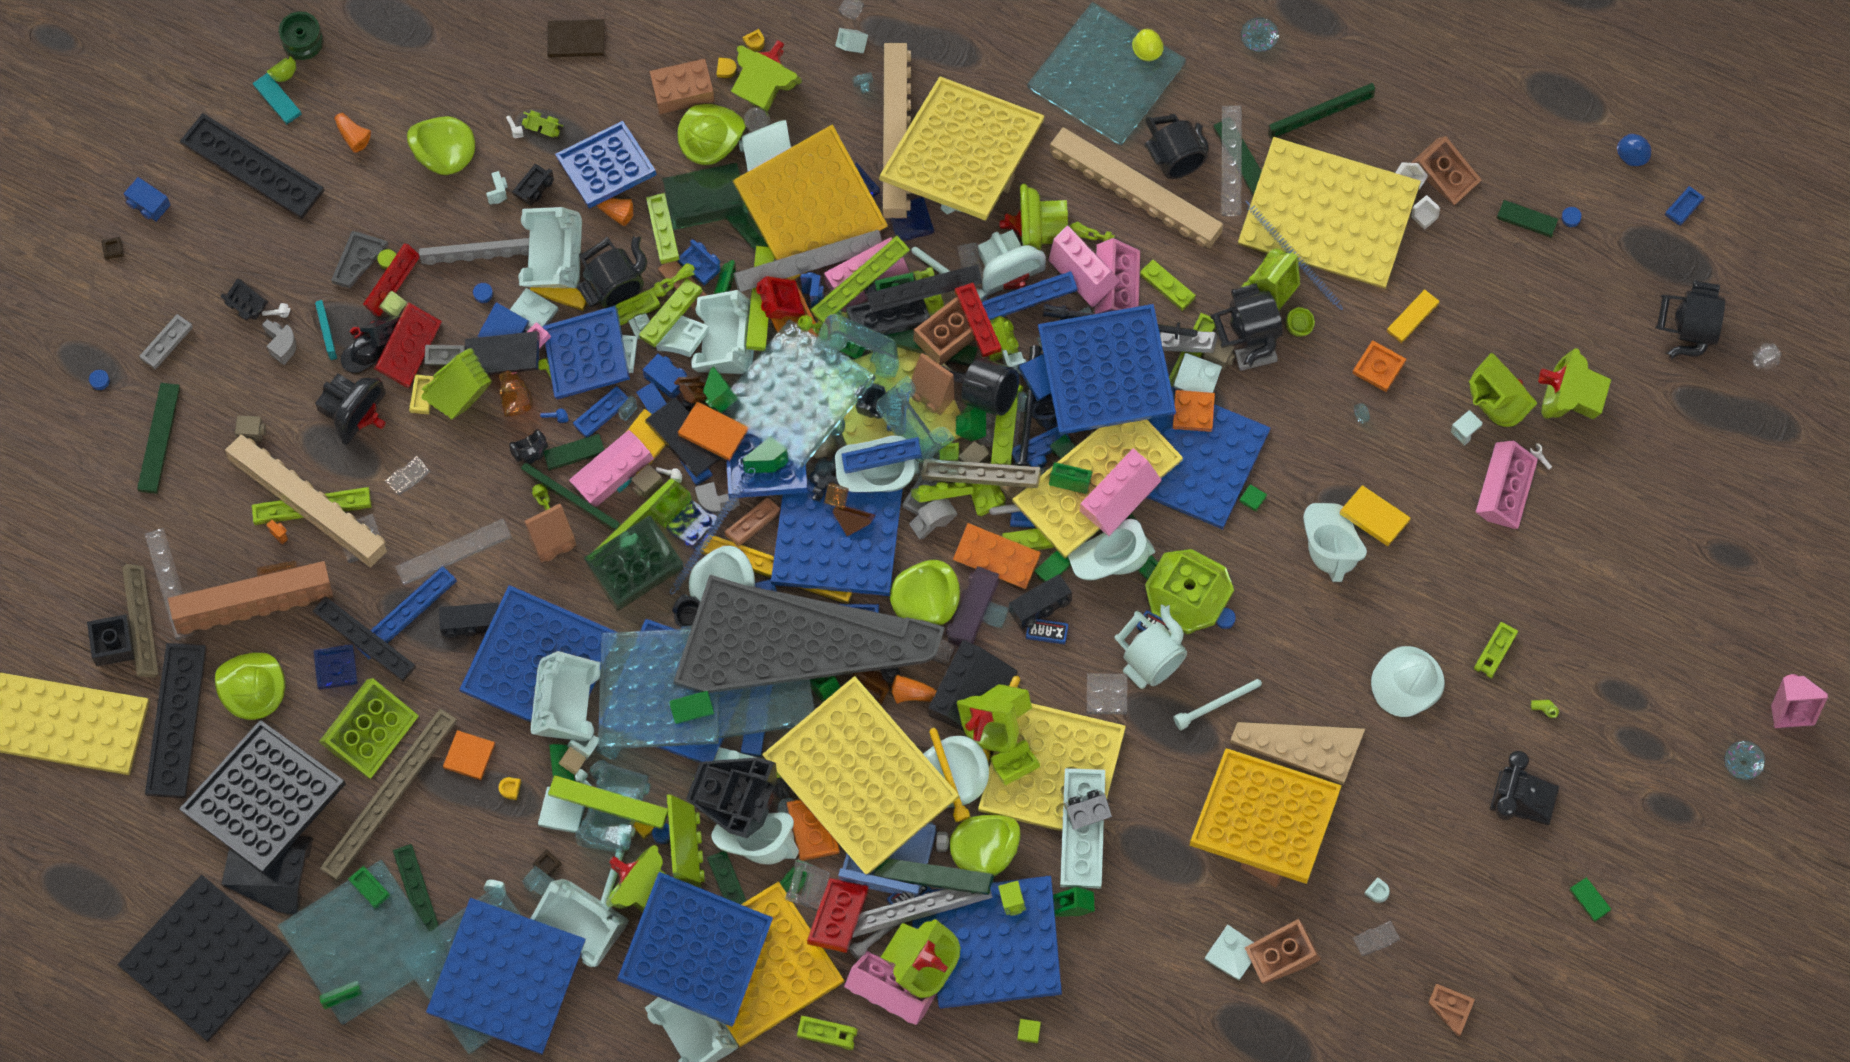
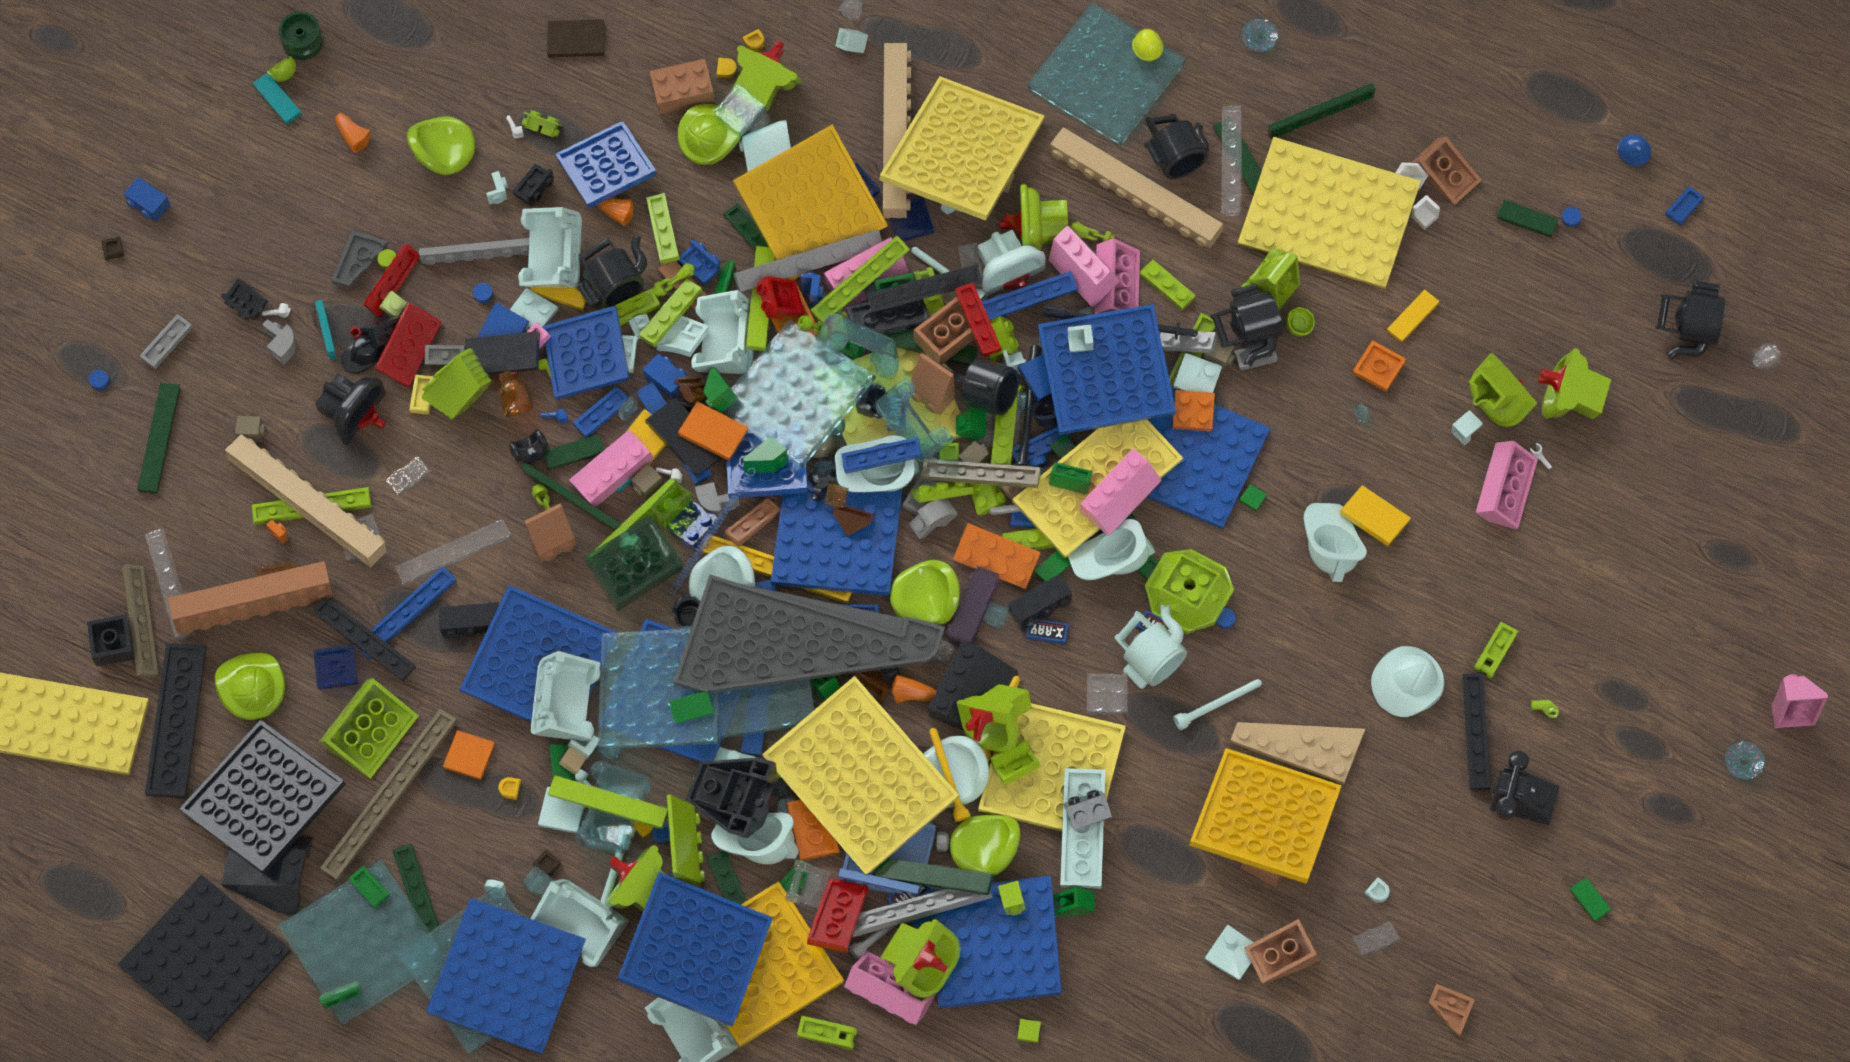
black plate [180,113,325,219] -> none
clear green slope [662,162,748,230] -> none
clear light blue tile [852,72,873,94] -> none
piece [1245,200,1343,310] -> none
none -> clear light blue plate [713,83,766,136]
none -> light aqua panel [1068,325,1093,353]
none -> black plate [1462,673,1491,791]

